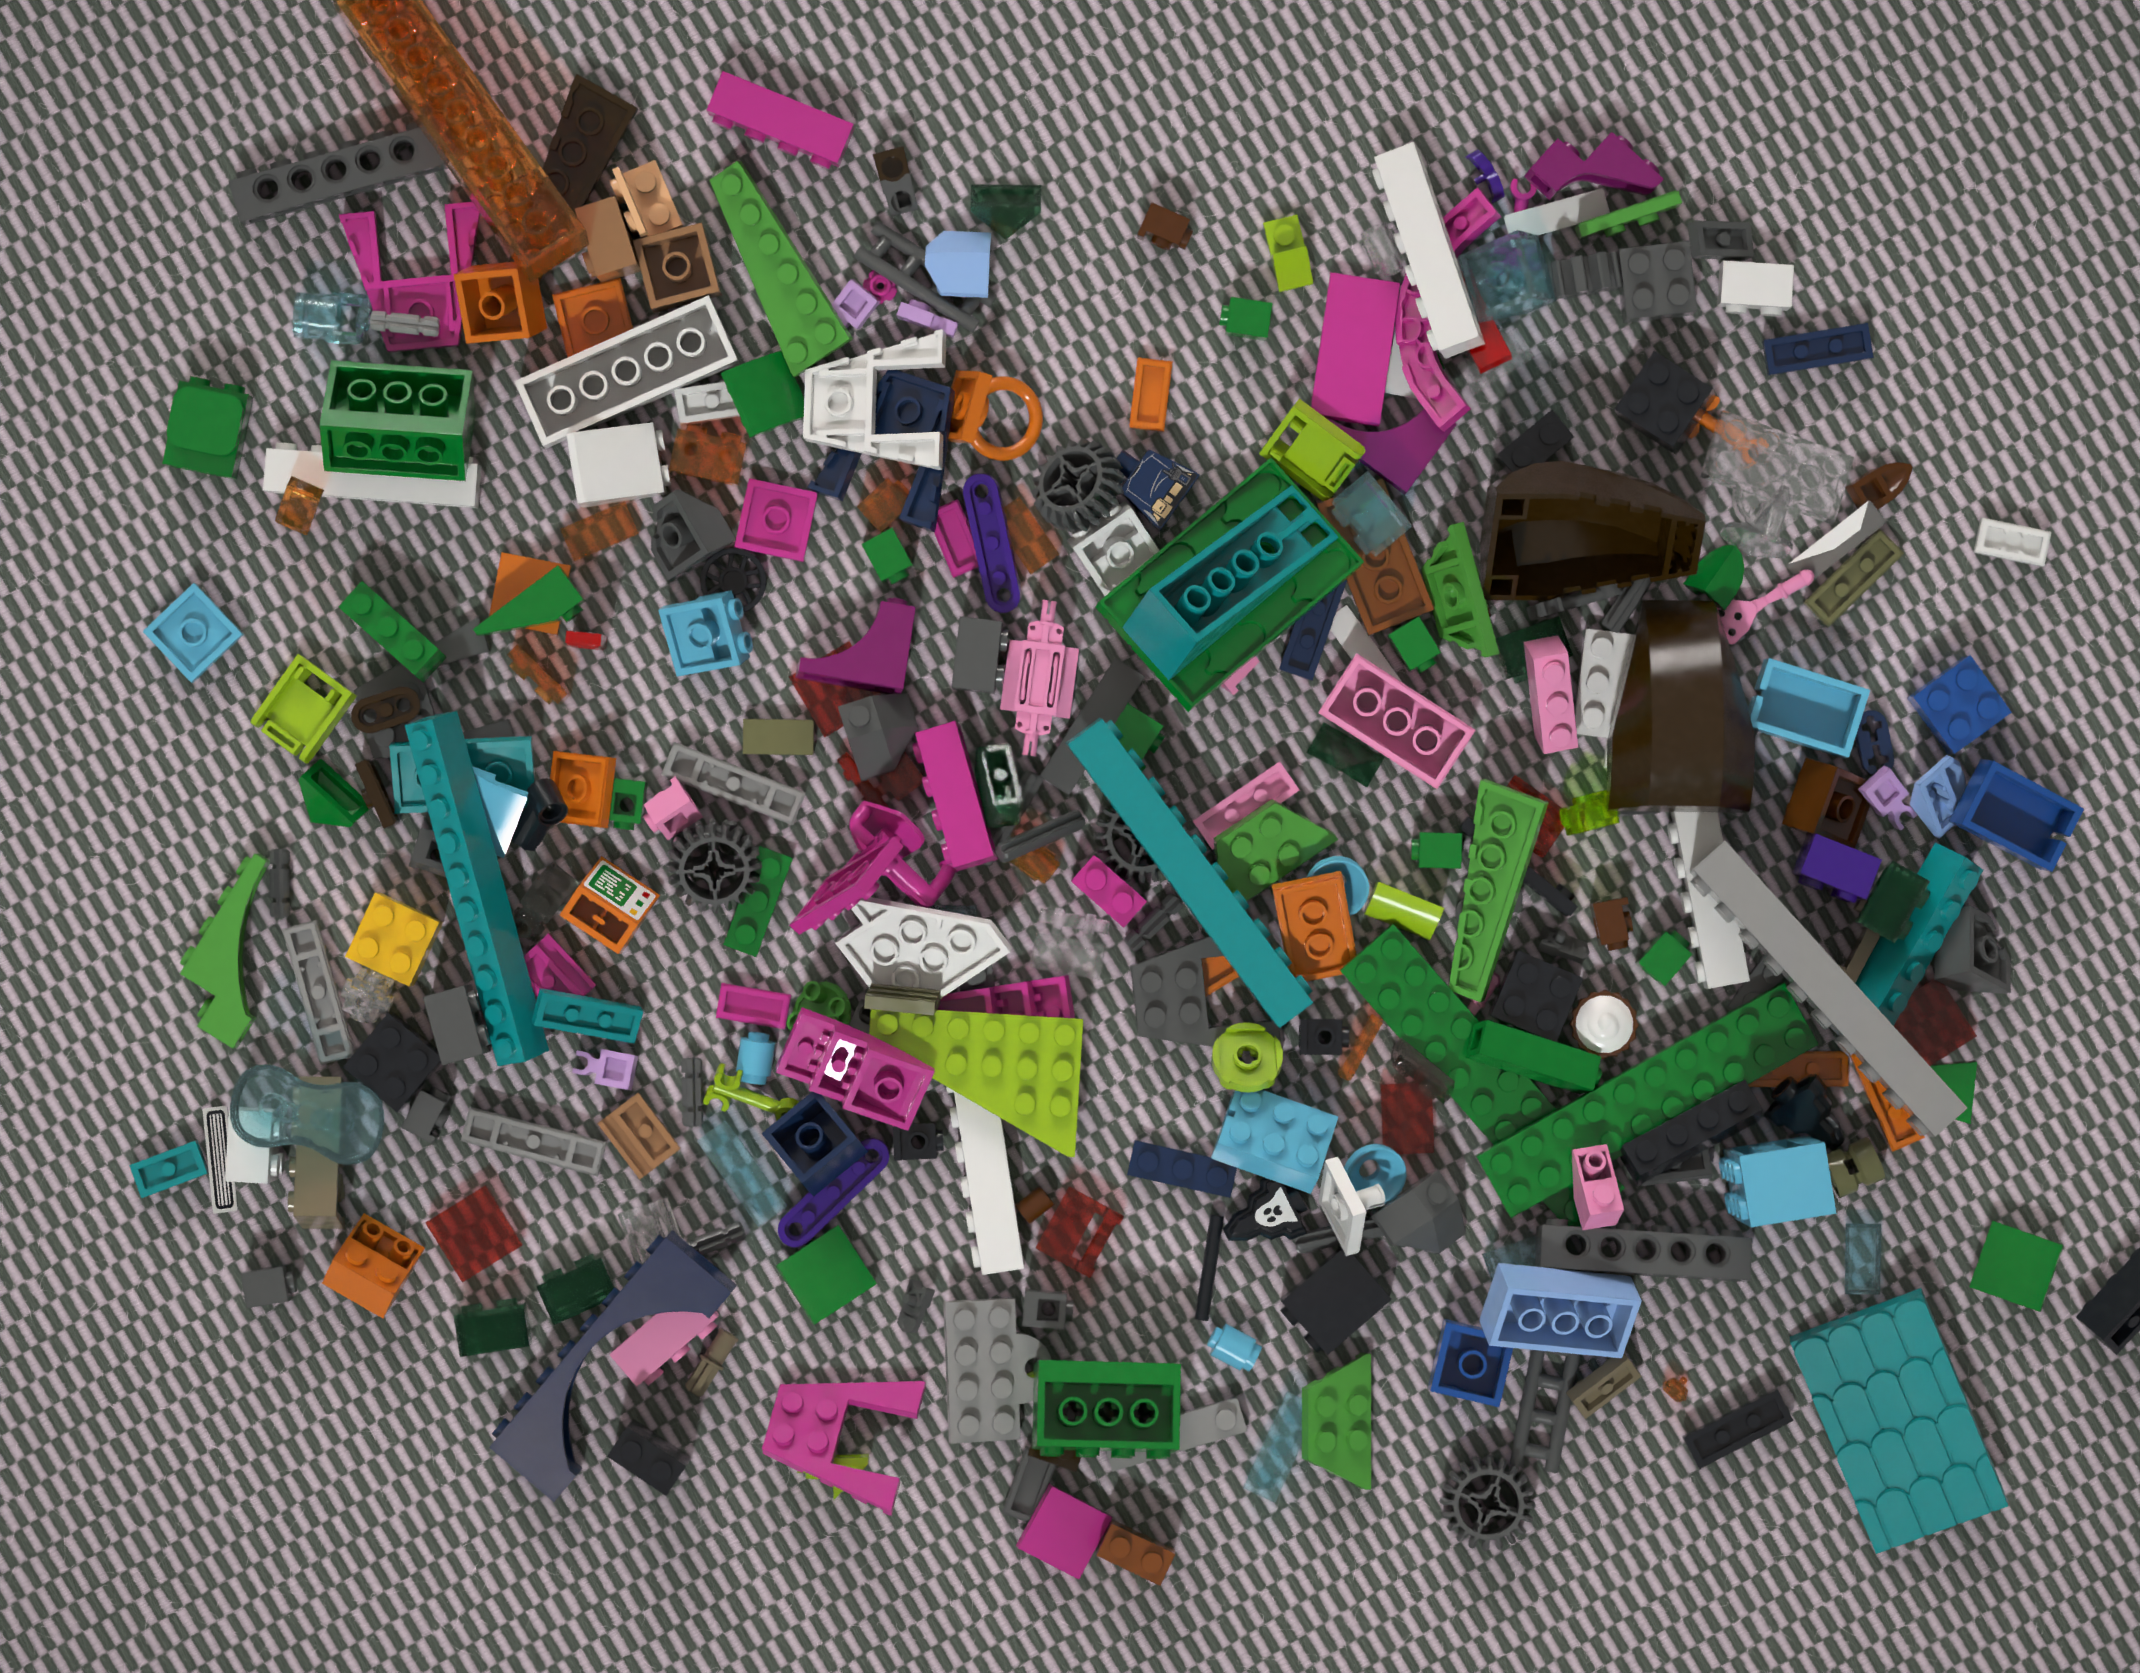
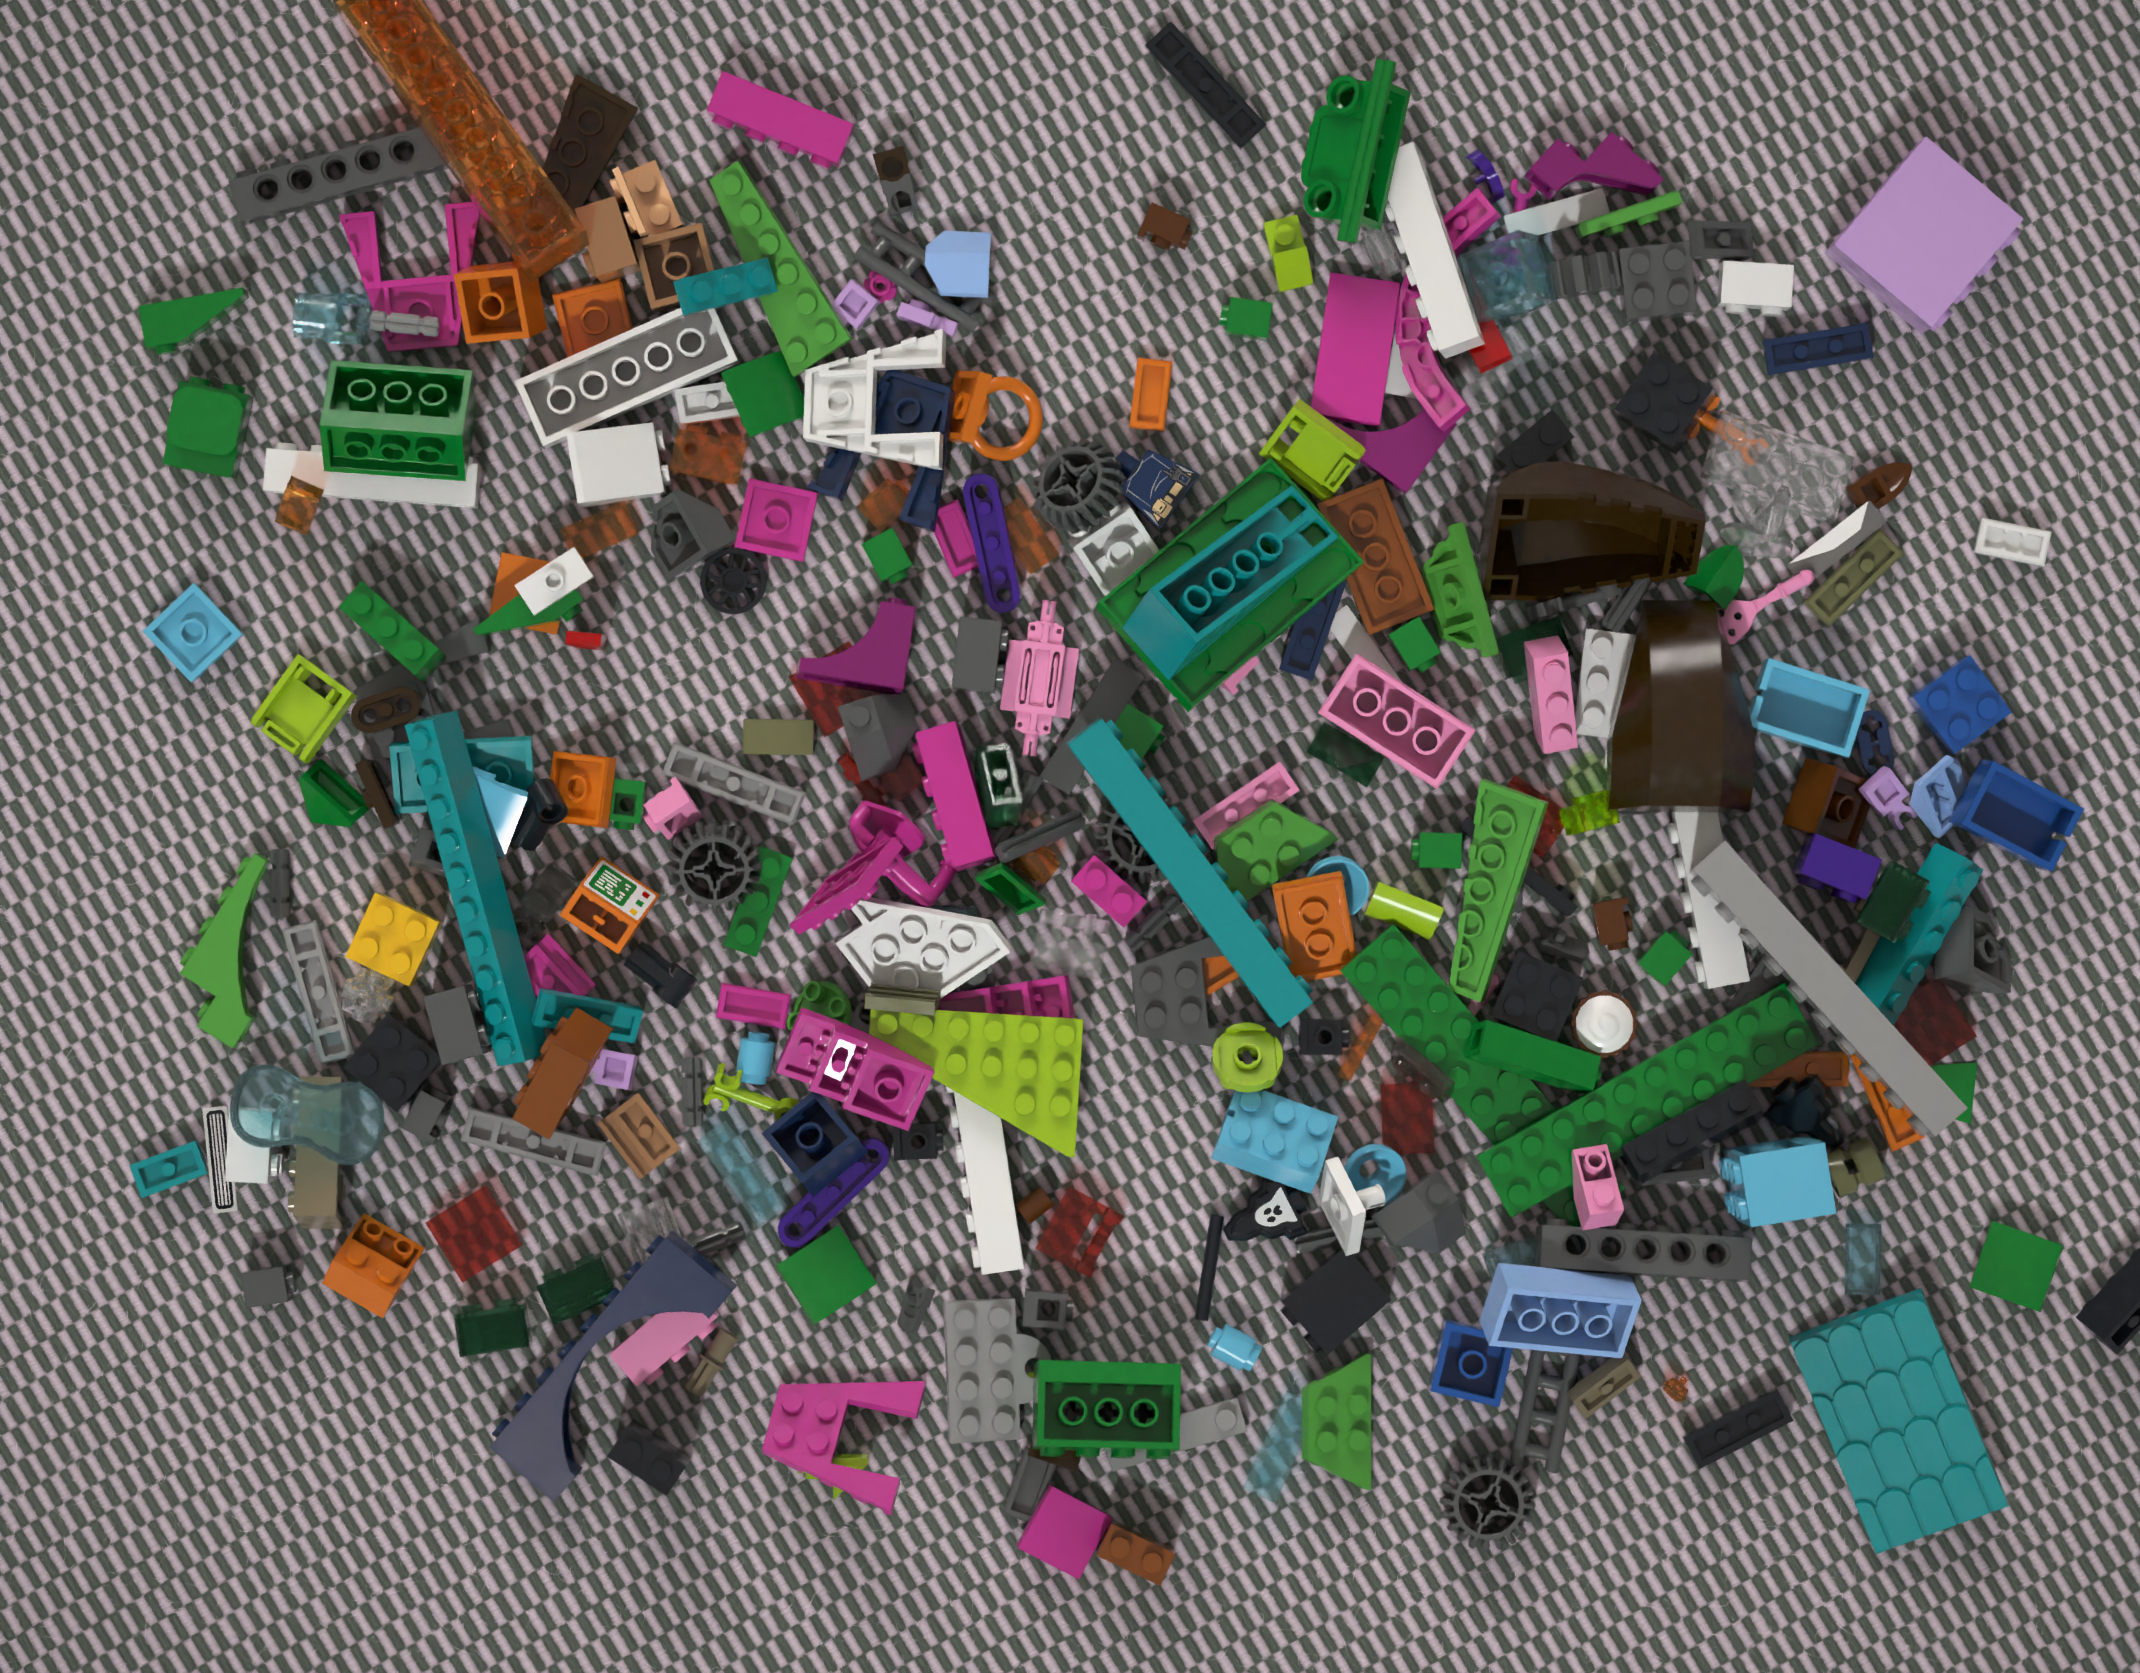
clear orange plate [507,645,570,705] -> none
medium azure plate [658,590,753,677] -> none
clear green slope [970,184,1042,240] -> none
dark blue plate [1127,1140,1237,1198] -> none
clear light blue slope [1331,471,1413,557] -> none
none -> green slope [138,287,249,355]
none -> dark orange brick [512,1007,613,1139]
none -> white plate [514,547,594,616]
none -> black piece [624,941,698,1009]
none -> teal plate [673,258,778,316]
none -> green slope [974,862,1046,915]
none -> black plate [1145,21,1267,150]
none -> green brick [1301,59,1411,243]
none -> lavender brick [1825,136,2023,334]

